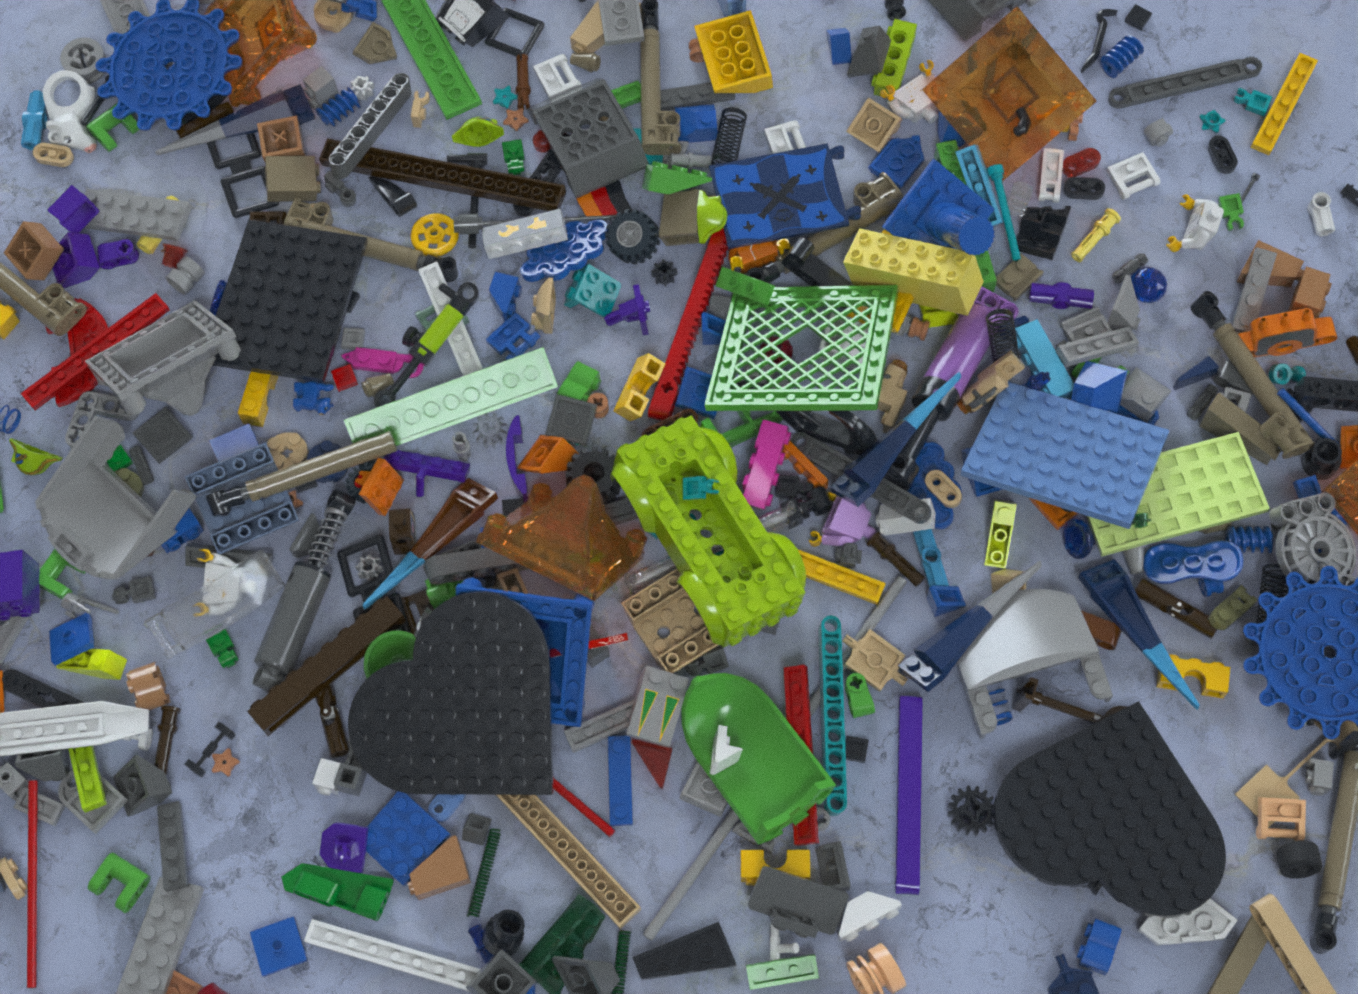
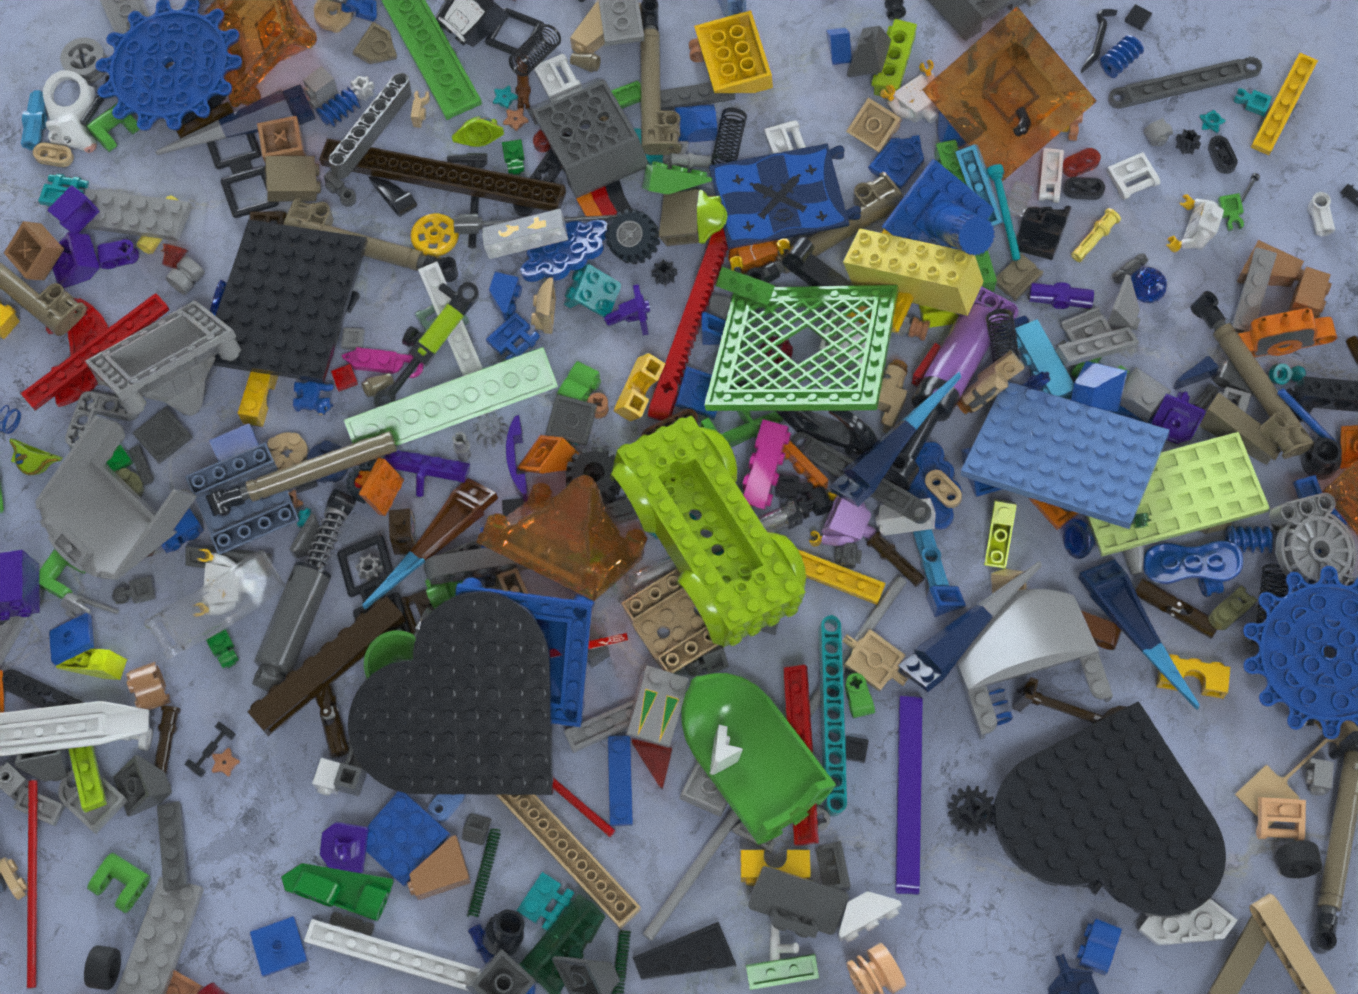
teal plate [683,476,719,500] -> none
none -> teal plate [38,173,89,206]
none -> black tyre [84,945,121,990]
none -> teal plate [297,508,314,528]
none -> clear smoke axle [329,912,375,936]
none -> black piece [508,24,561,77]
none -> teal plate [516,872,575,932]
none -> red tile [911,343,941,387]
none -> dark purple piece [1152,391,1206,444]
none -> black gear [1176,129,1201,155]

